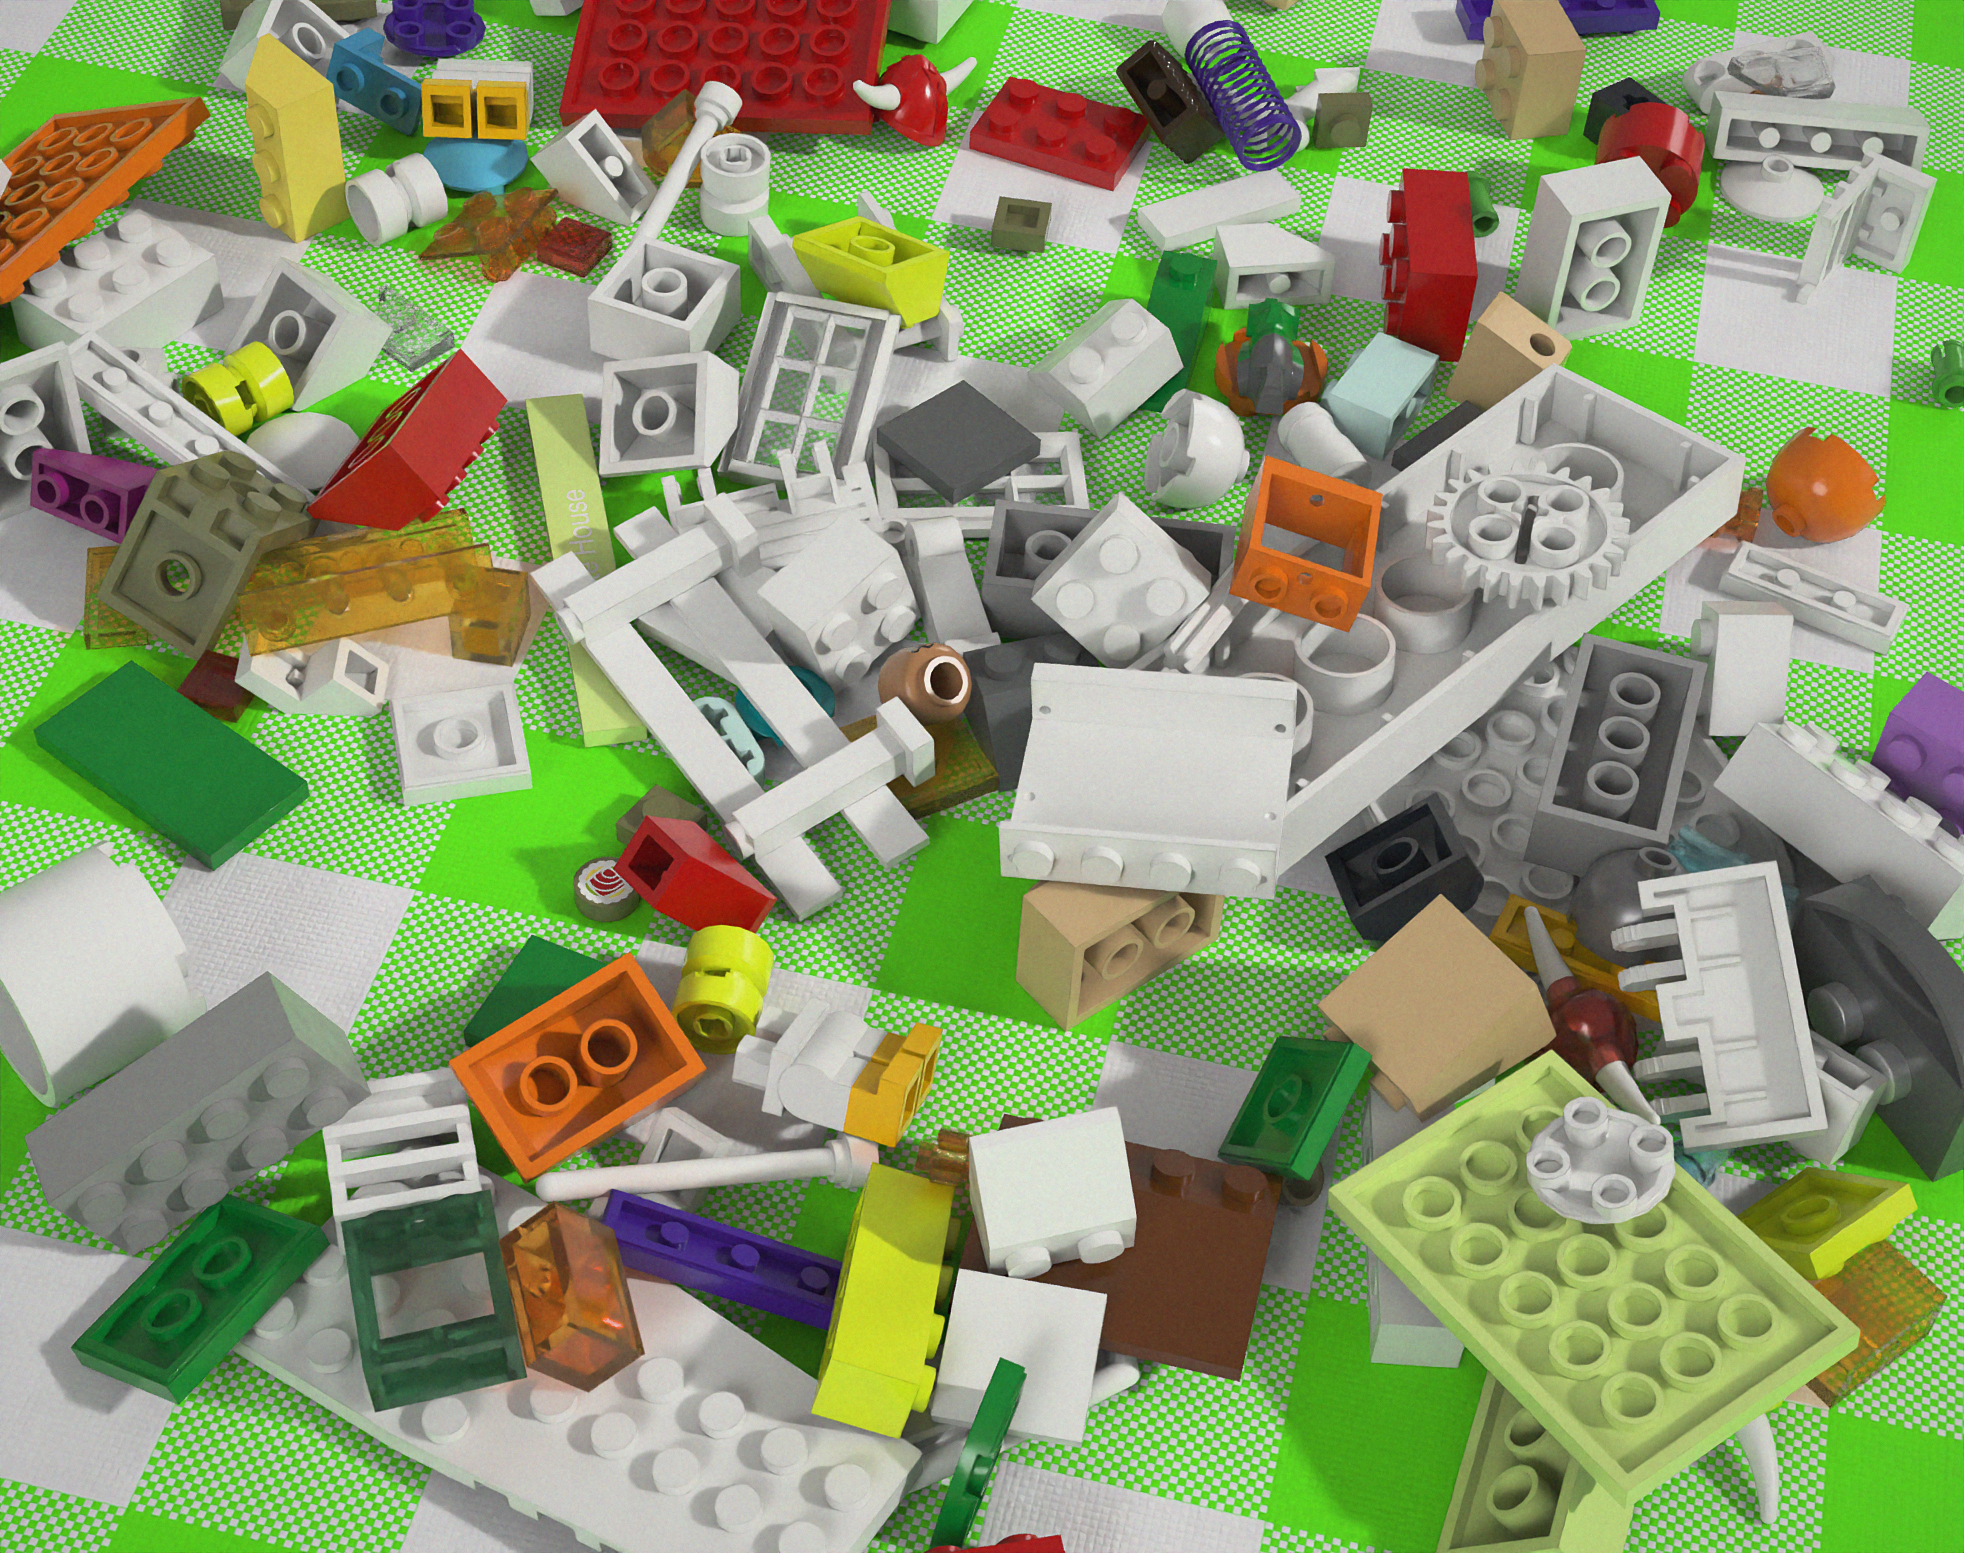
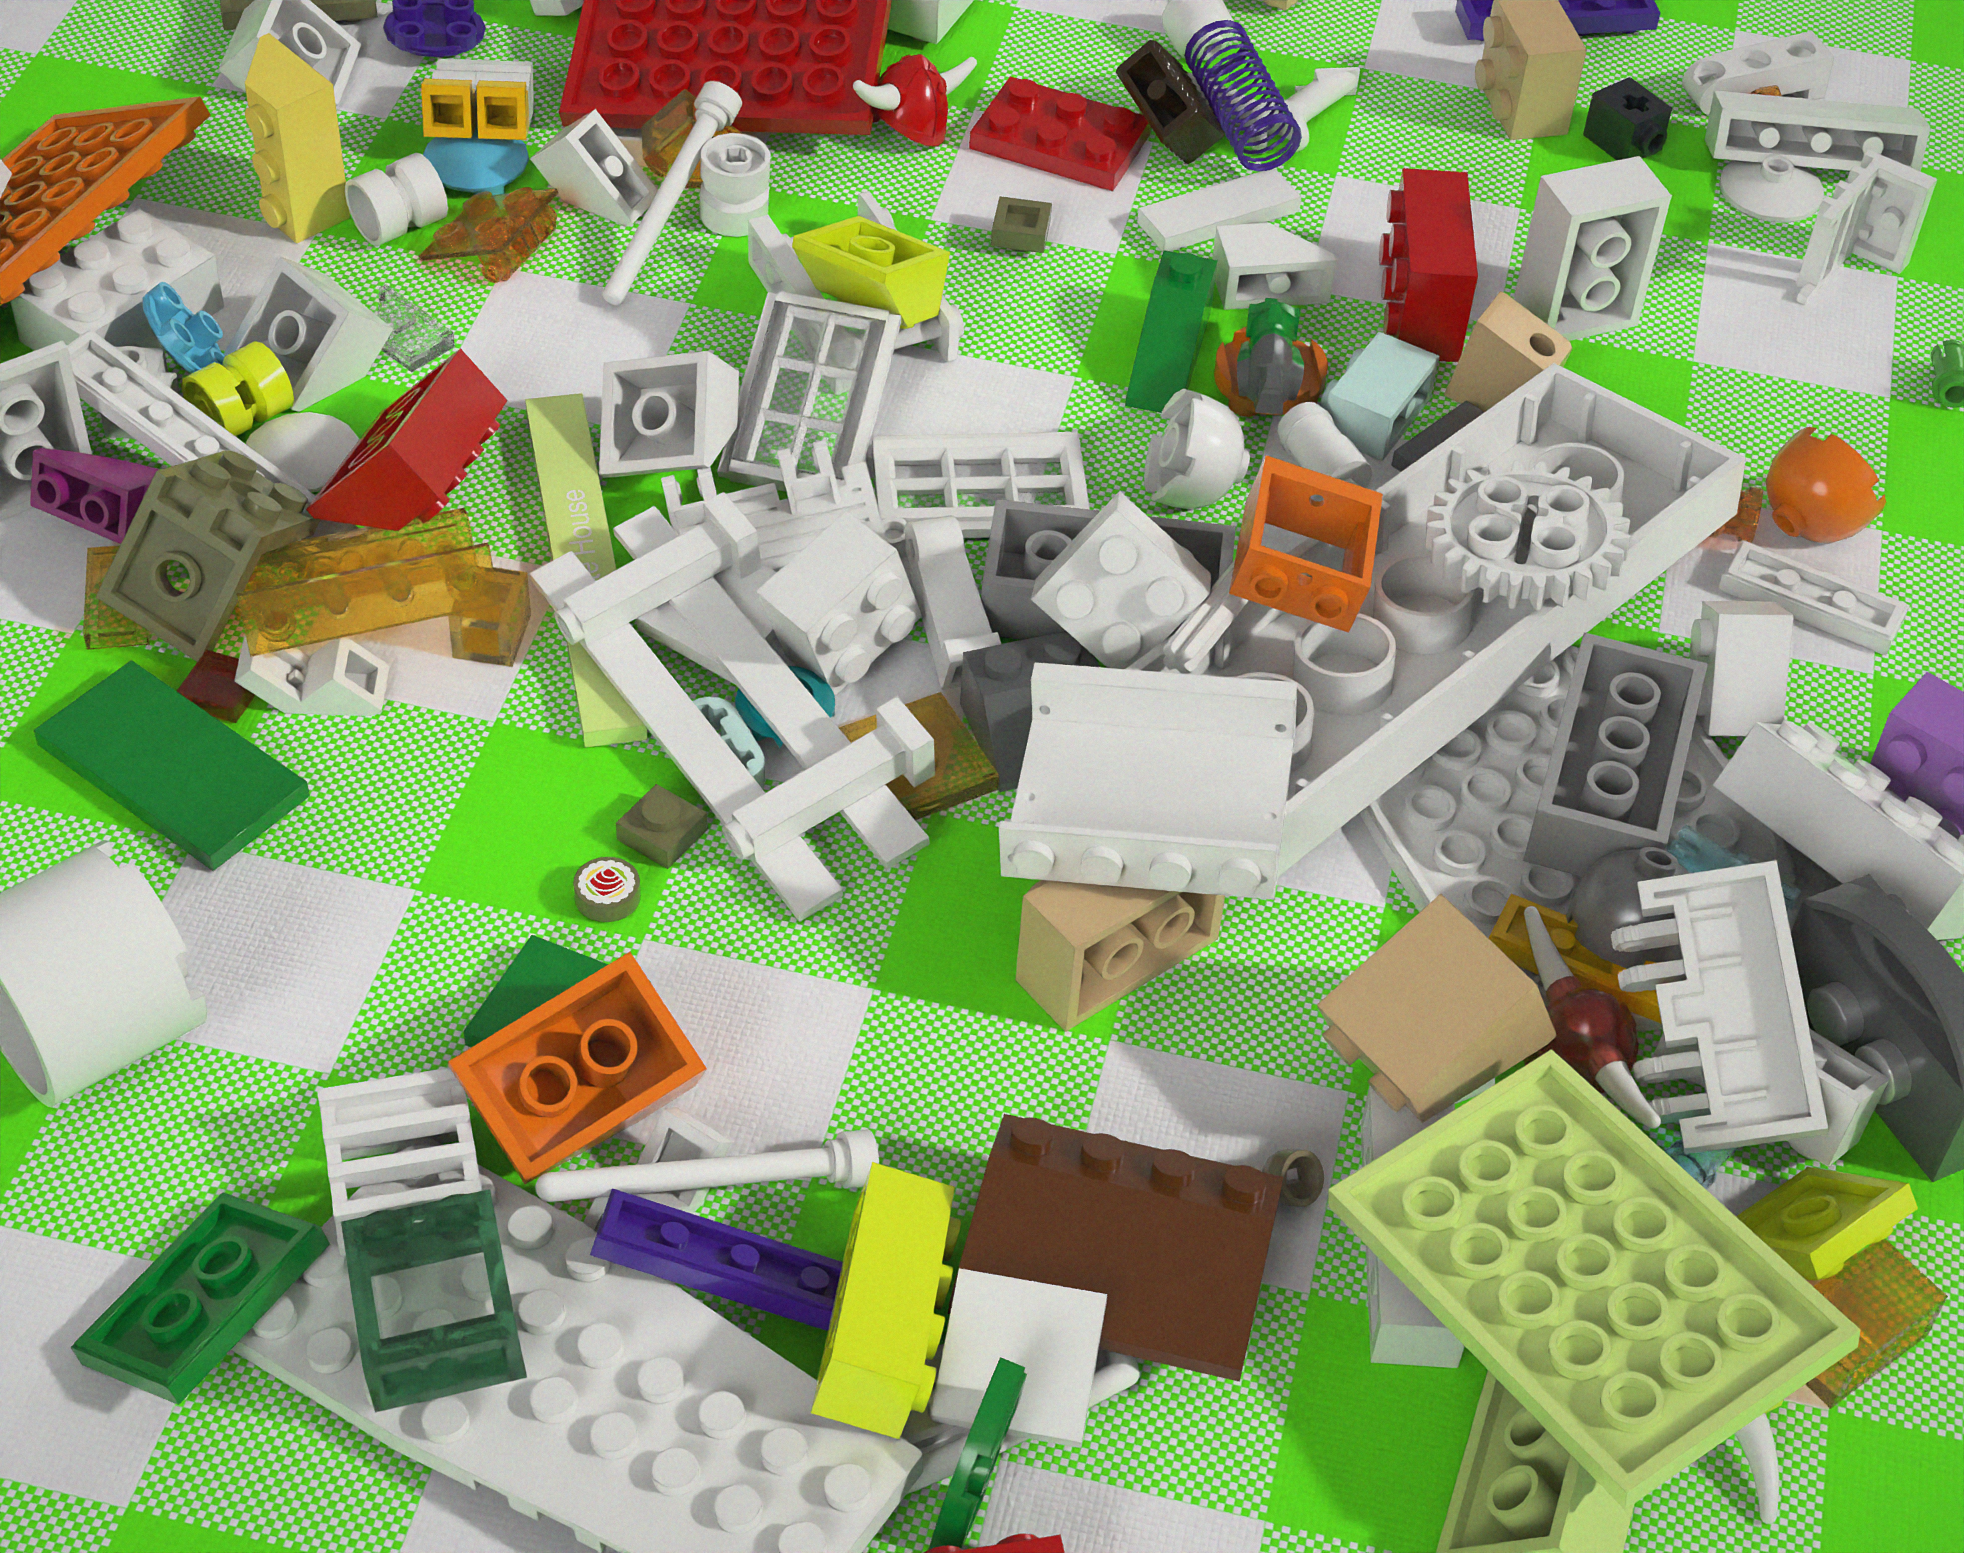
light grey brick [24,971,372,1256] -> none
dark azure bracket [326,27,422,135] -> none
white tile [388,682,532,807] -> none
clear orange brick [499,1201,645,1393] -> none
clear red tile [536,216,612,278] -> none
white brick [587,234,741,360] -> none
red slope [613,815,777,934] -> none
neon yellow wheel [670,925,774,1055] -> none
white hips [732,998,943,1148] -> none
dark grey tile [877,380,1041,505] -> none
medium nougat head [878,642,972,727] -> none
clear orange plate [915,1127,980,1188] -> none
white slope [969,1105,1137,1279] -> none
white slope [1027,298,1184,441] -> none
green tile [1217,1036,1373,1181] -> none
olive plate [1312,92,1373,148] -> none
black slope [1324,792,1484,948] -> none
bright green pin [1465,171,1499,238] -> none
white dish [1526,1097,1675,1224] -> none
red brick [1594,102,1705,228] -> none
clear tile [1727,46,1836,100] -> none
none -> medium azure dish [142,282,225,374]

